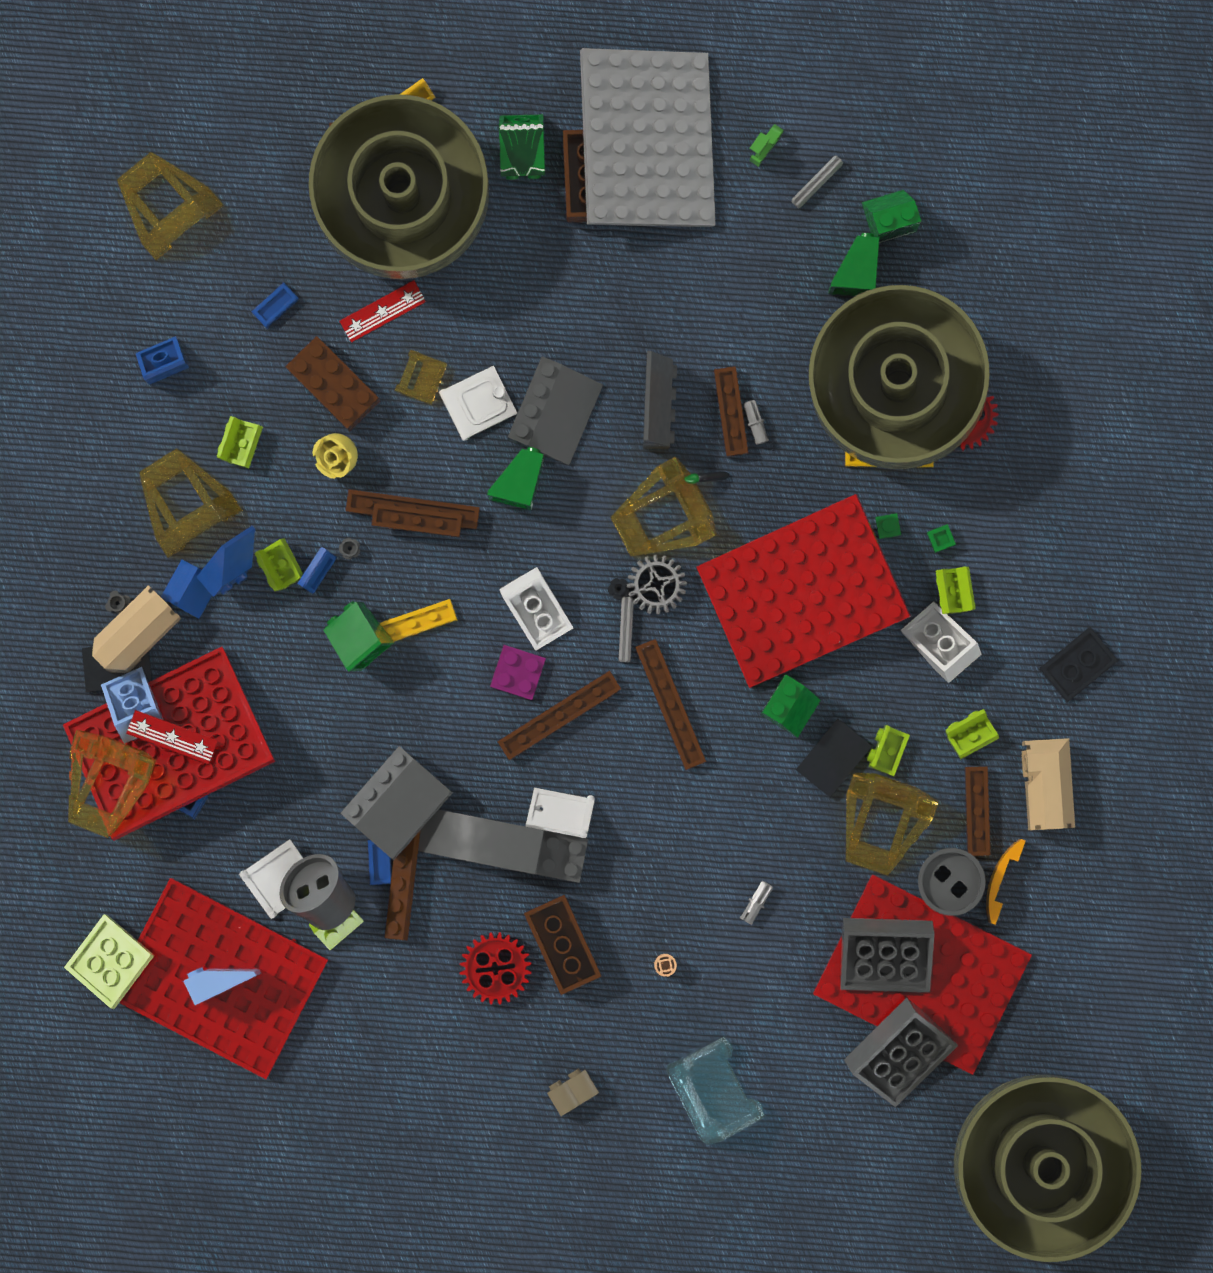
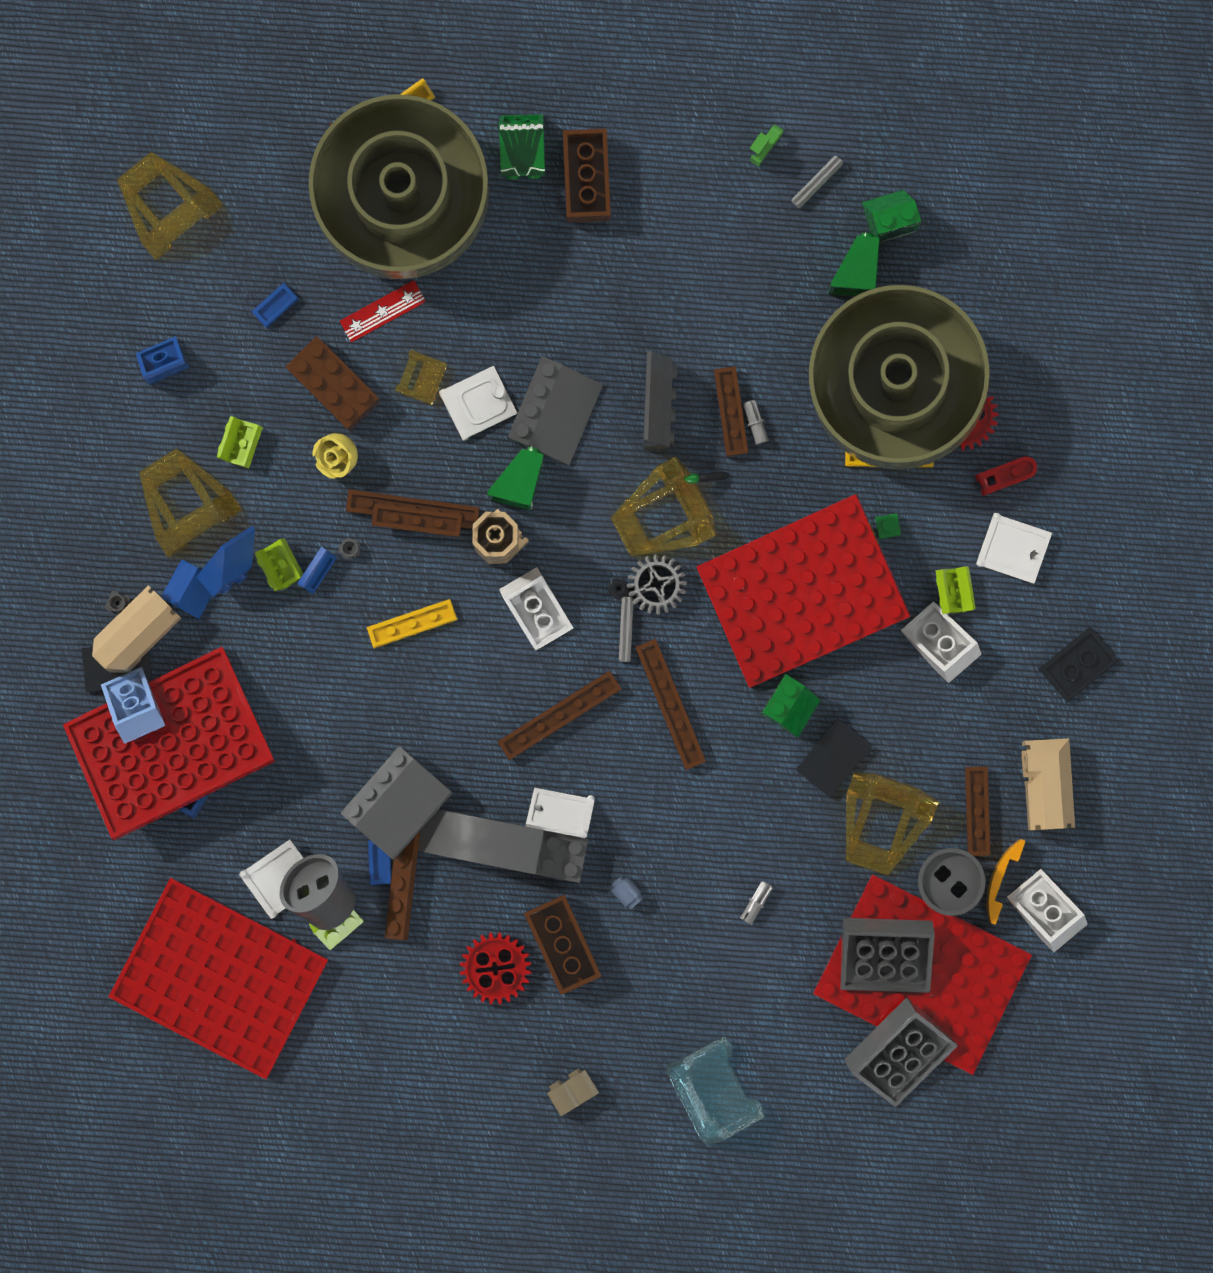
yellowish green plate [64,914,155,1009] -> none
clear yellow windscreen [68,730,156,838] -> none
red sticker [126,710,218,764] -> none
light blue slope [184,967,261,1005] -> none
green slope [323,601,394,672] -> none
magenta plate [490,645,546,700] -> none
light grey plate [580,48,715,227] -> none
light nougat wheel [654,954,677,977] -> none
lime bracket [867,725,910,776] -> none
green plate [927,524,956,553] -> none
lime bracket [945,709,999,760] -> none
olive brick [954,1075,1141,1262] -> none
none -> tan brick [472,509,529,565]
none -> sand blue brick [611,876,643,910]
none -> red plate [975,457,1037,496]
none -> white container [976,513,1052,584]
none -> white slope [1007,869,1088,953]

